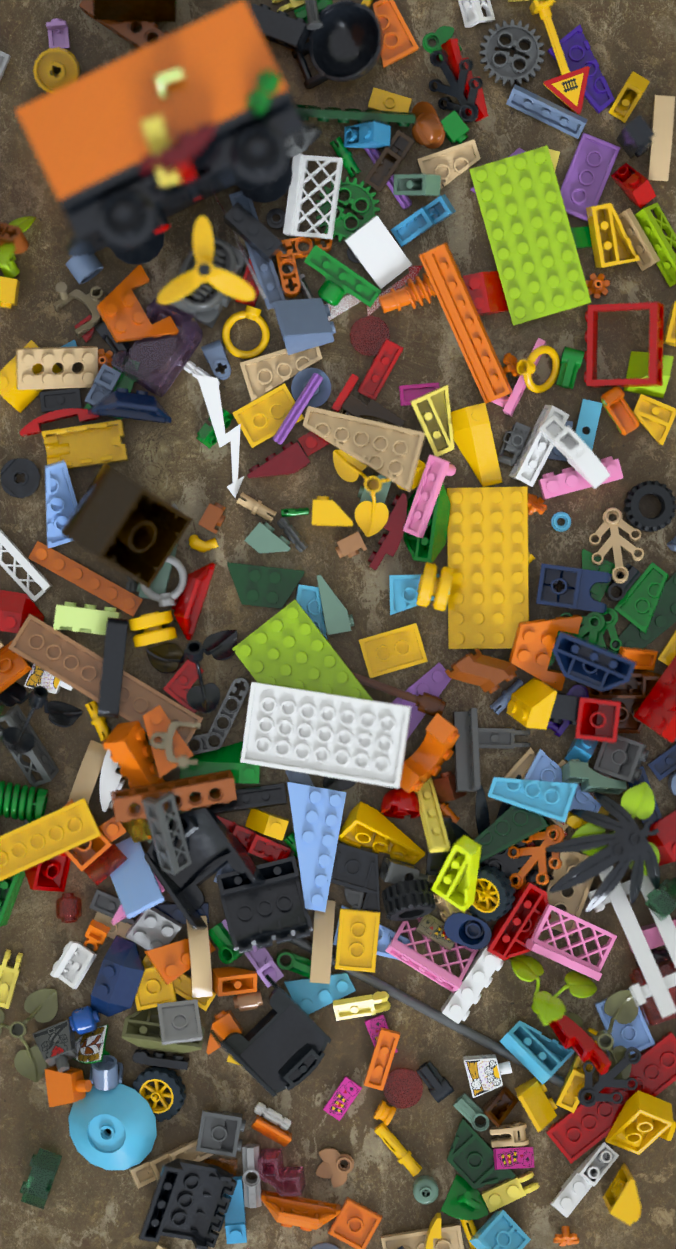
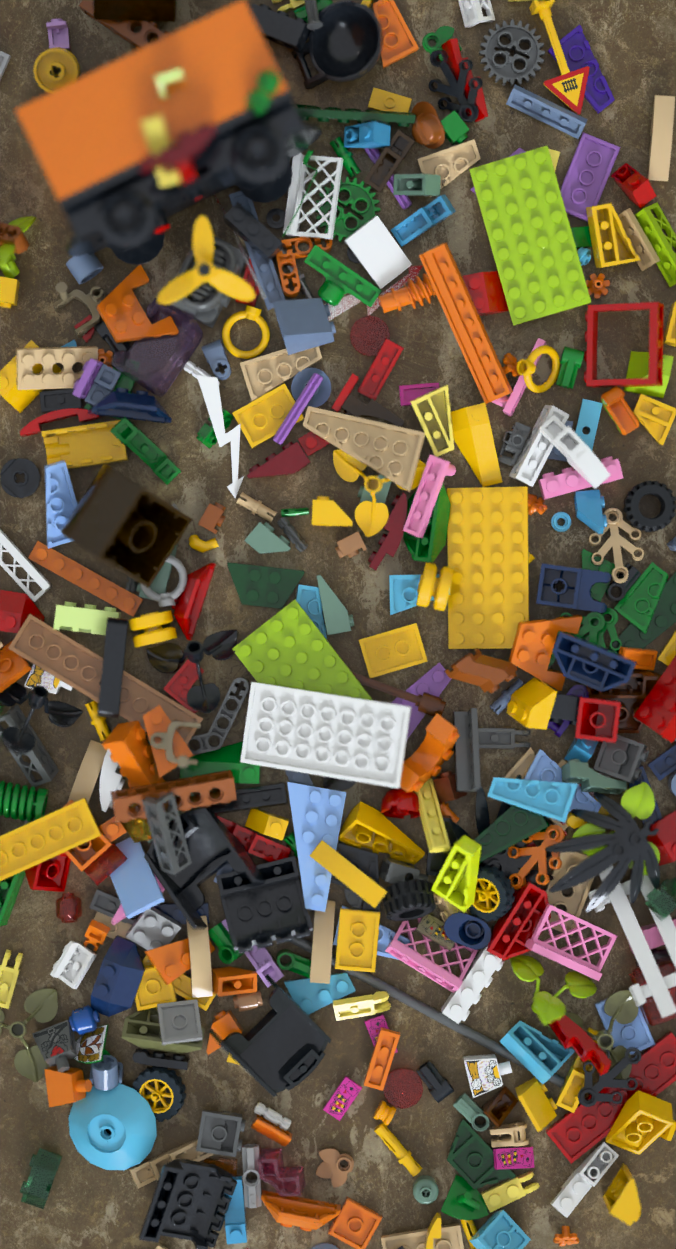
yellow slope [608,71,650,123] -> none
black brick [616,115,655,159] -> none
none -> medium lavender plate [73,358,104,399]
none -> green slope [110,416,181,485]
none -> green piece [282,150,318,237]
none -> yellow slope [309,840,387,908]
none -> dark azure slope [574,489,607,534]
none -> medium azure plate [577,247,591,266]

